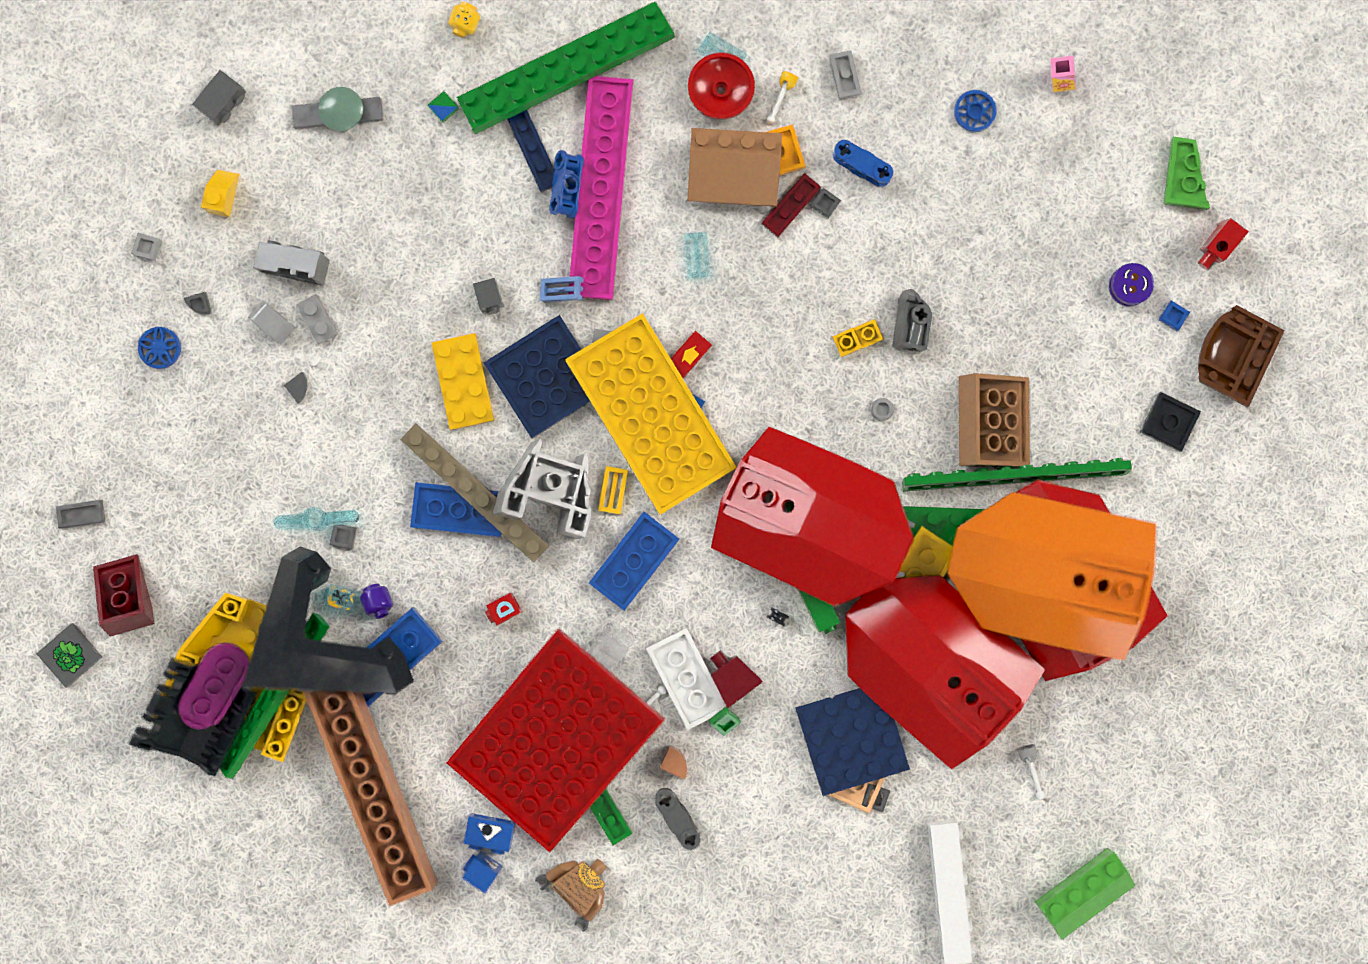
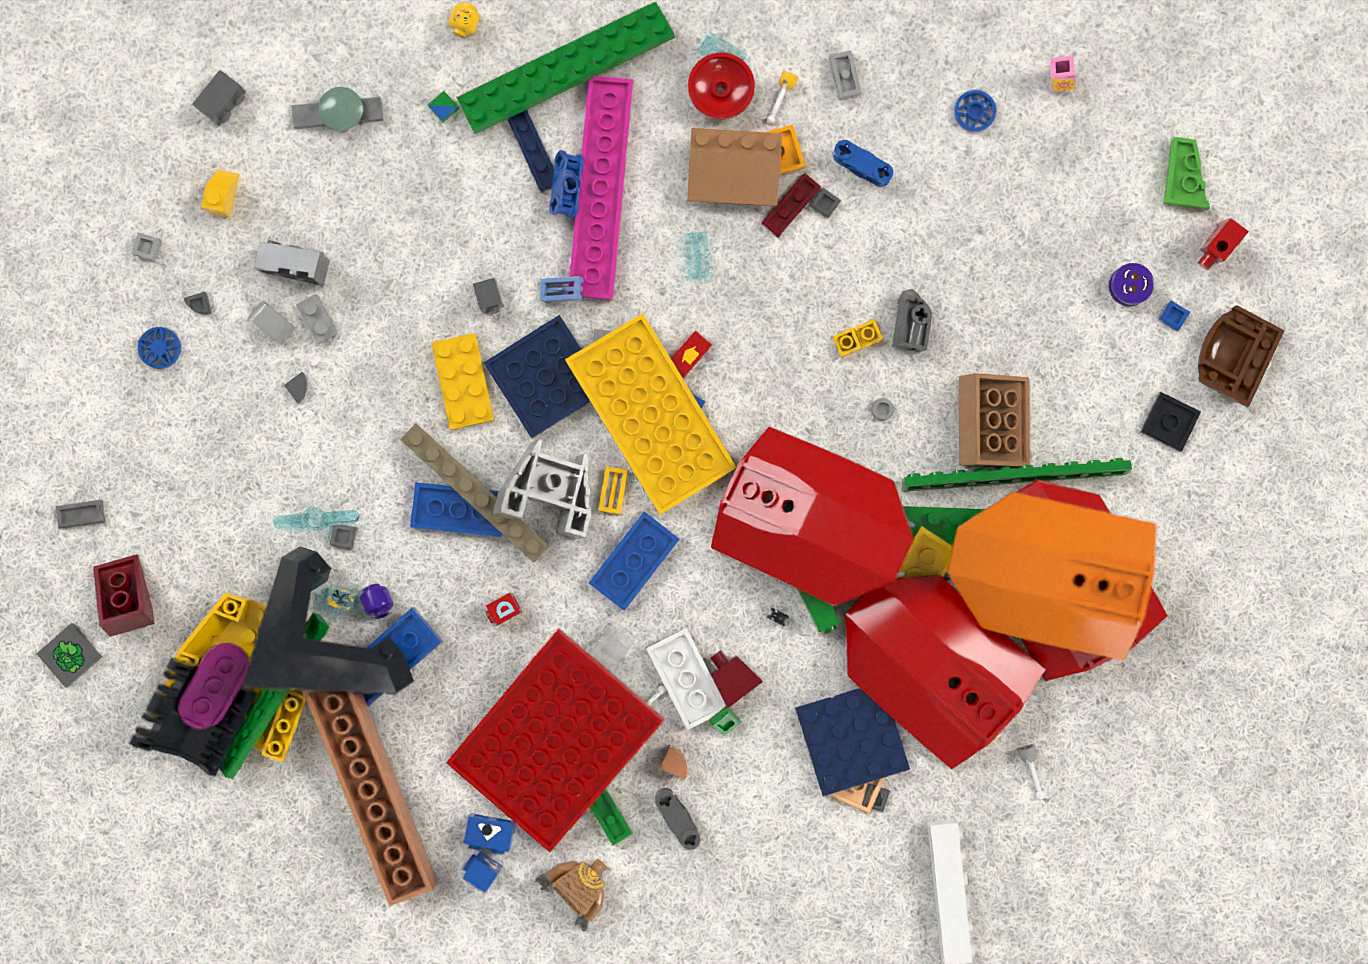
bright green slope [1035,848,1135,940] -> none

